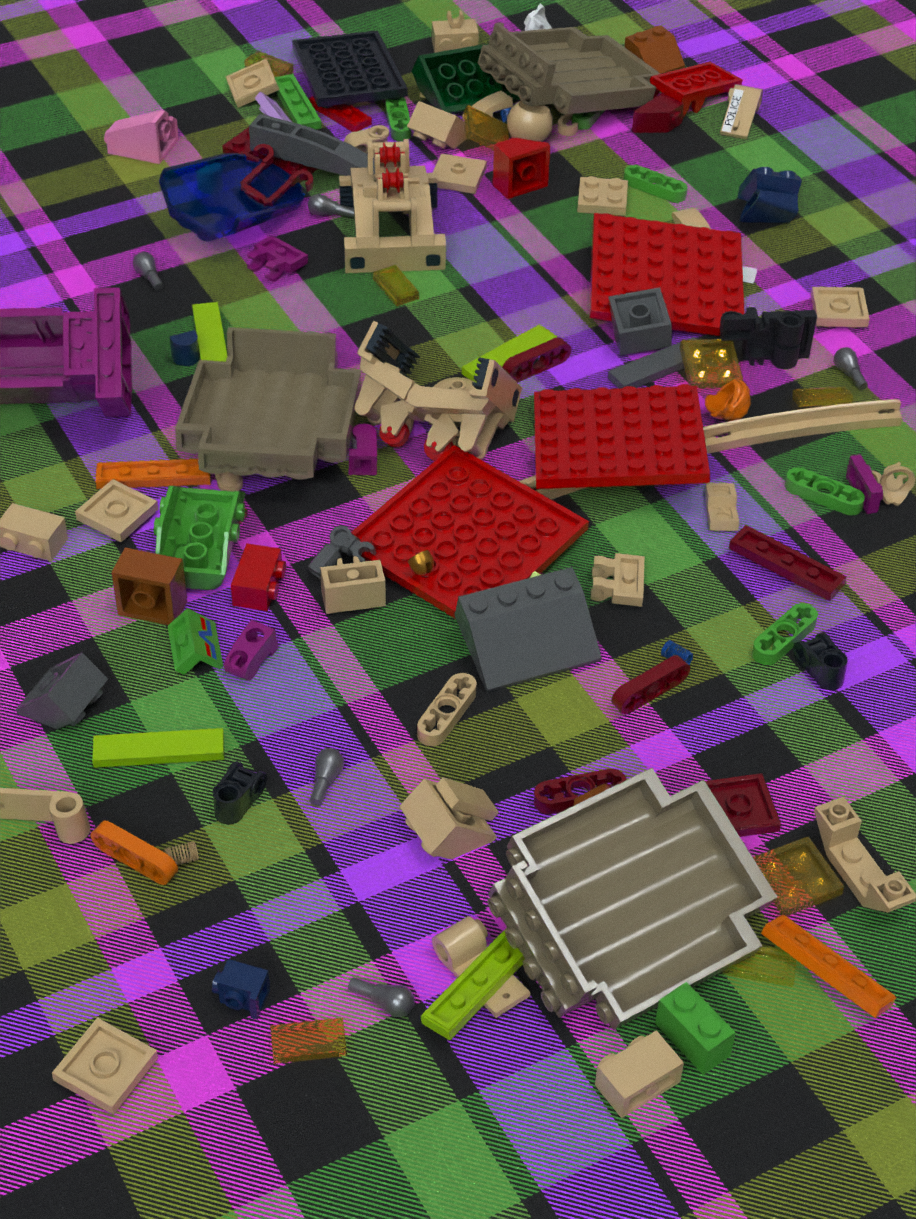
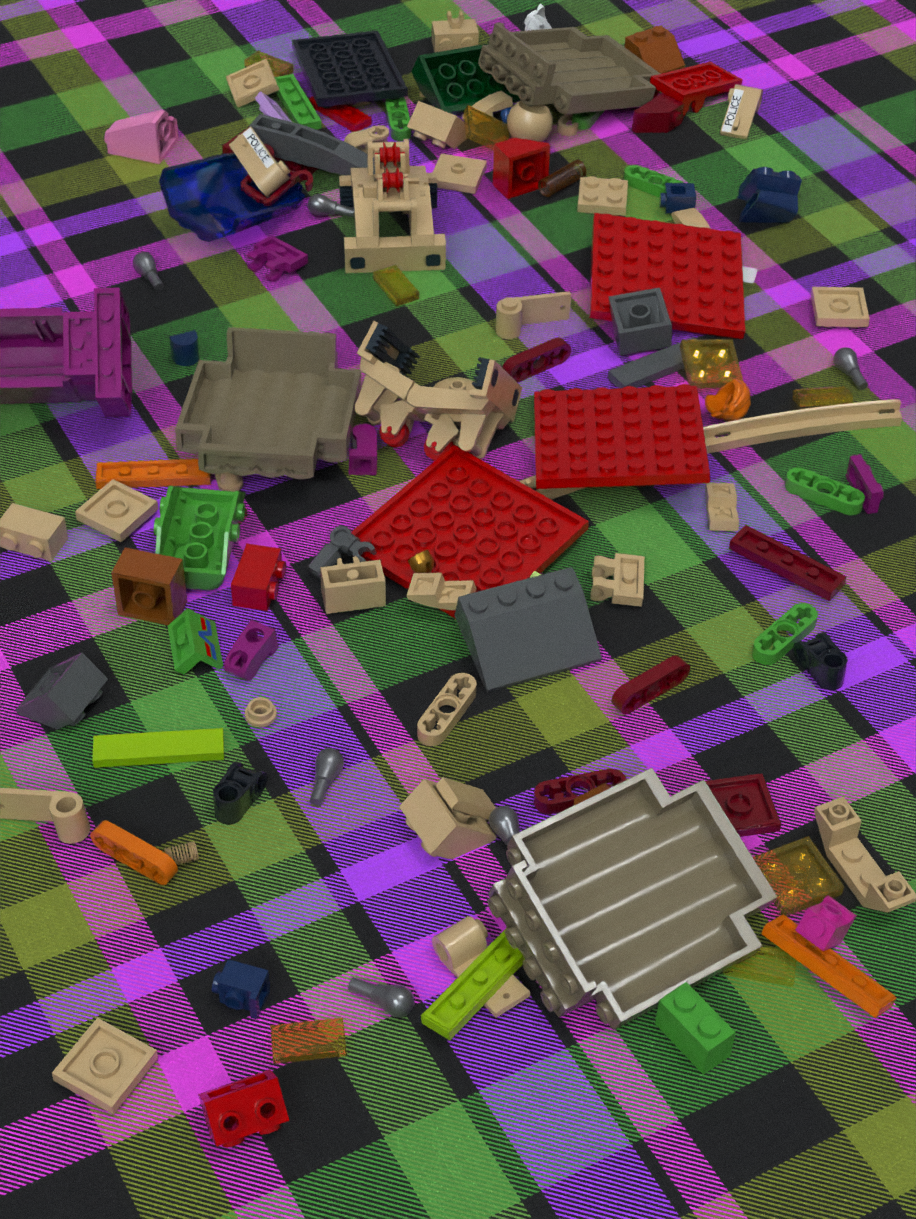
lime tile [192,302,228,362] -> none
lime tile [461,324,557,383] -> none
tan brick [595,1030,684,1118] -> none
blue piece [661,640,693,664] -> none
black plate [720,307,817,369] -> none
tan piece [872,462,916,506] -> none
none -> red brick [198,1069,289,1147]
none -> tan door [229,126,291,197]
none -> tan plate [245,697,277,727]
none -> tan slope [407,573,476,610]
none -> flat silver piece [489,806,520,845]
none -> tan door [496,291,571,339]
none -> reddish brown piece [538,160,587,197]
none -> dark blue brick [659,183,696,213]
none -> dark pink brick [795,895,857,951]

